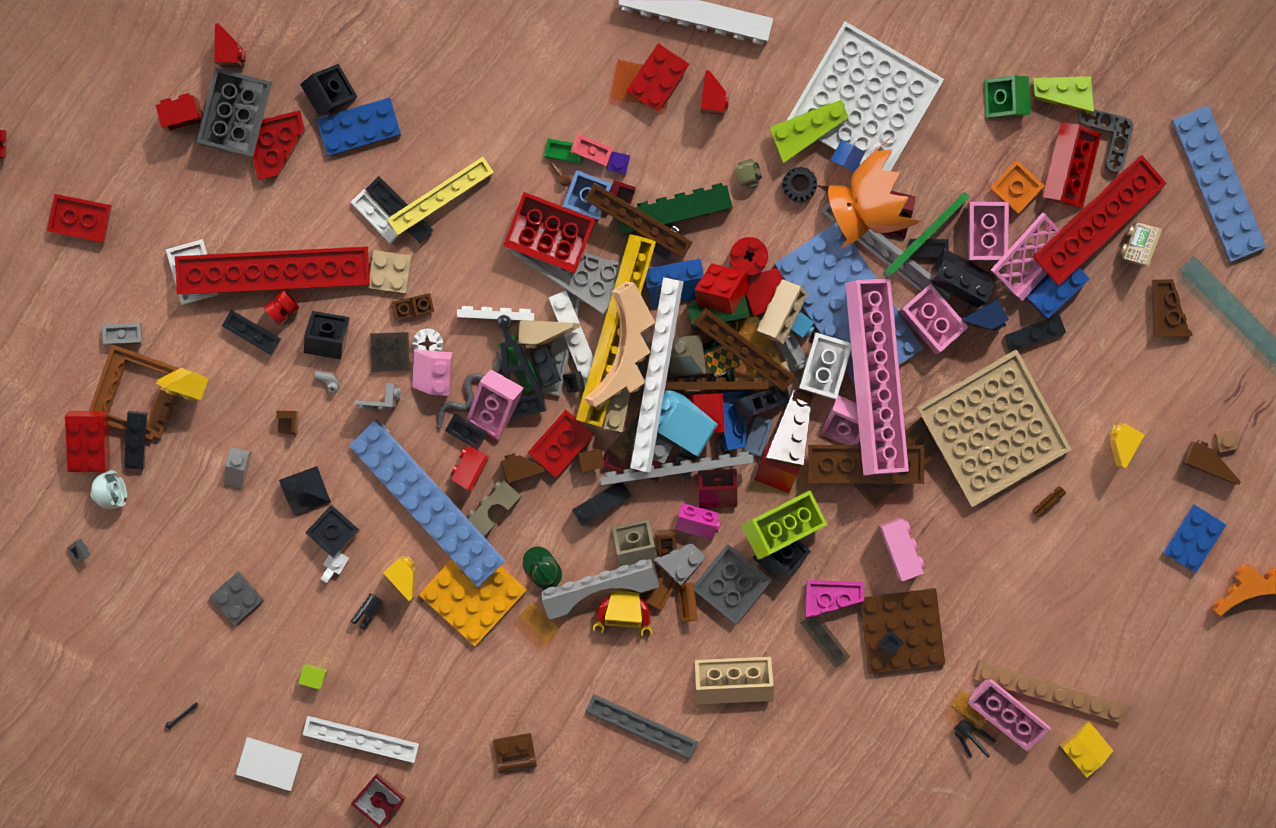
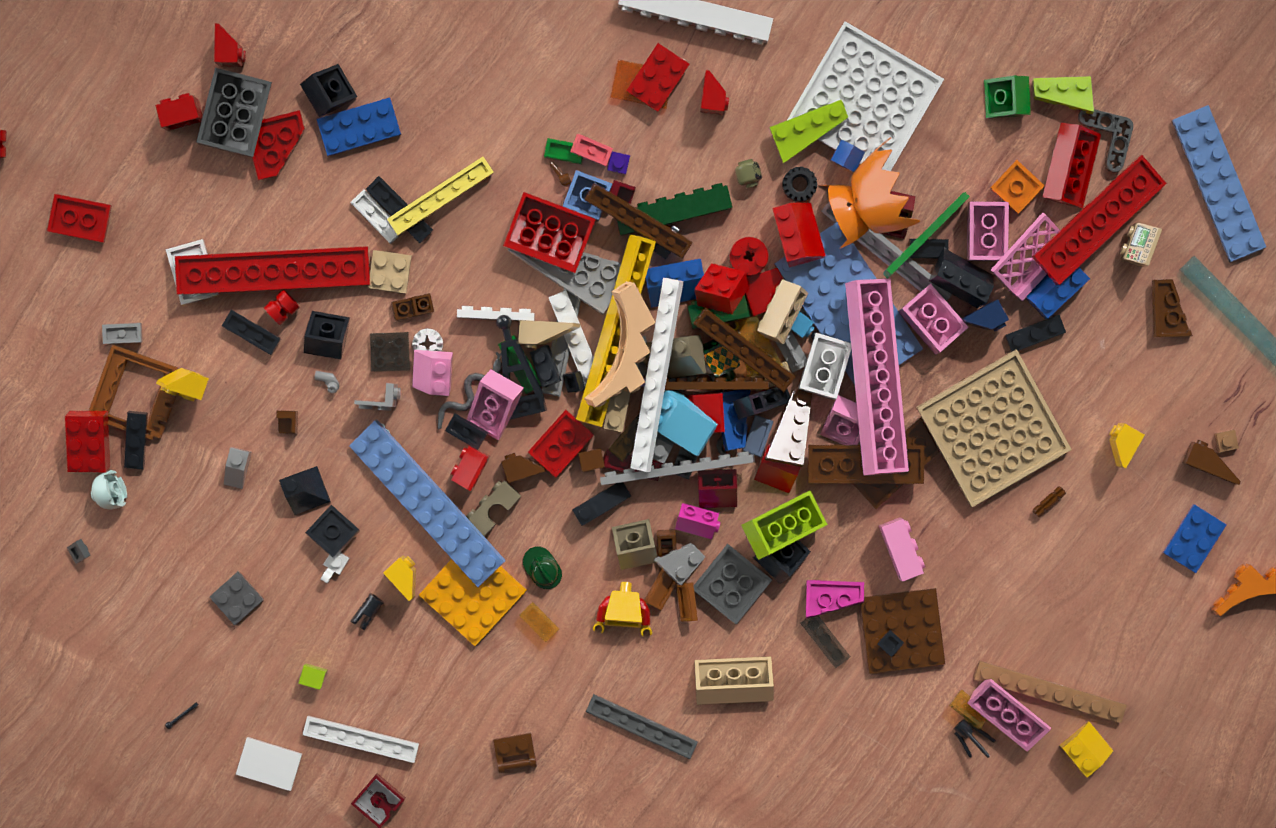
light grey arch [542,559,659,620] -> none
none -> red slope [772,203,826,268]

